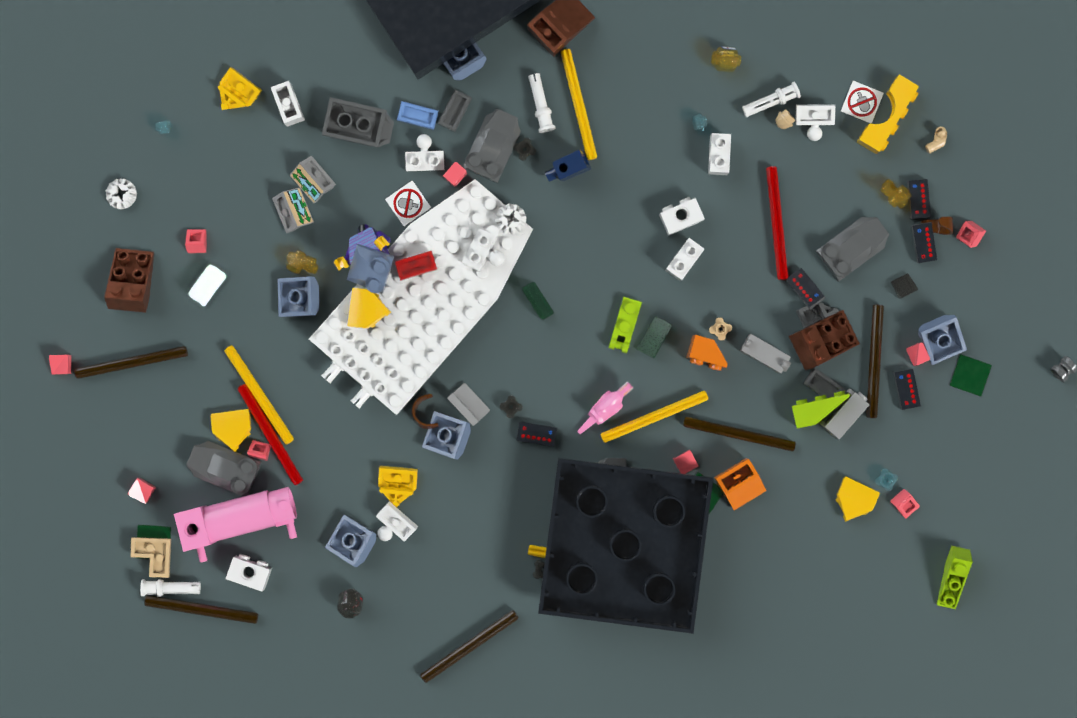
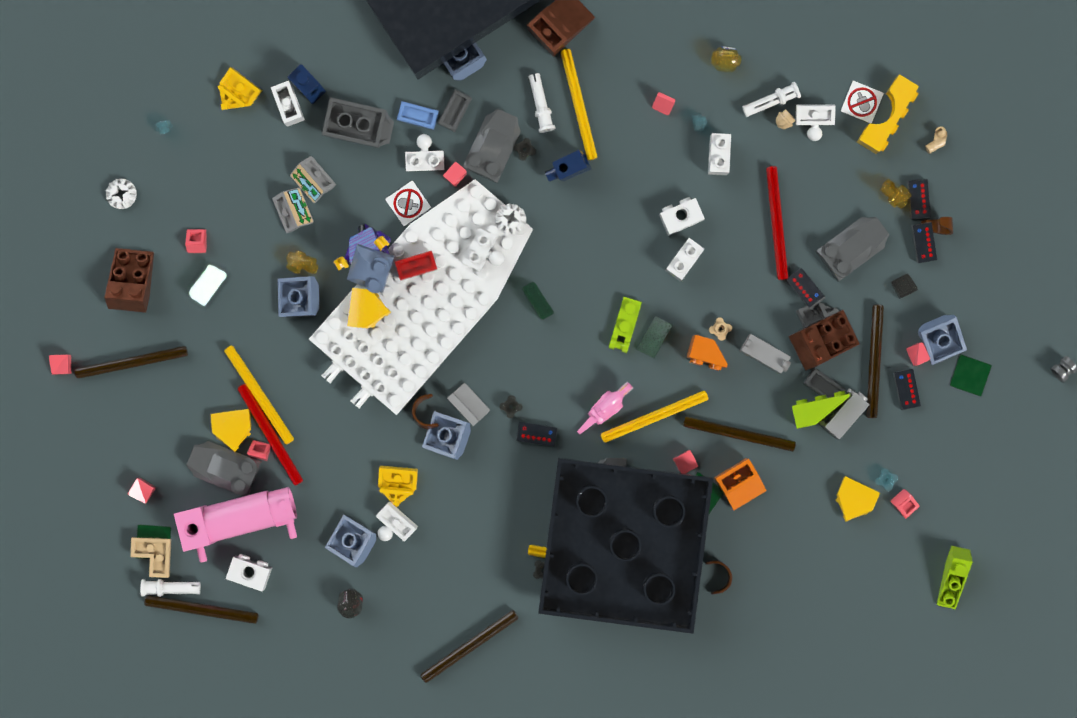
coral slope [956,221,986,248] -> none
none -> dark blue torso [287,64,326,105]
none -> coral slope [652,92,676,115]
none -> reddish brown helmet [705,560,732,595]

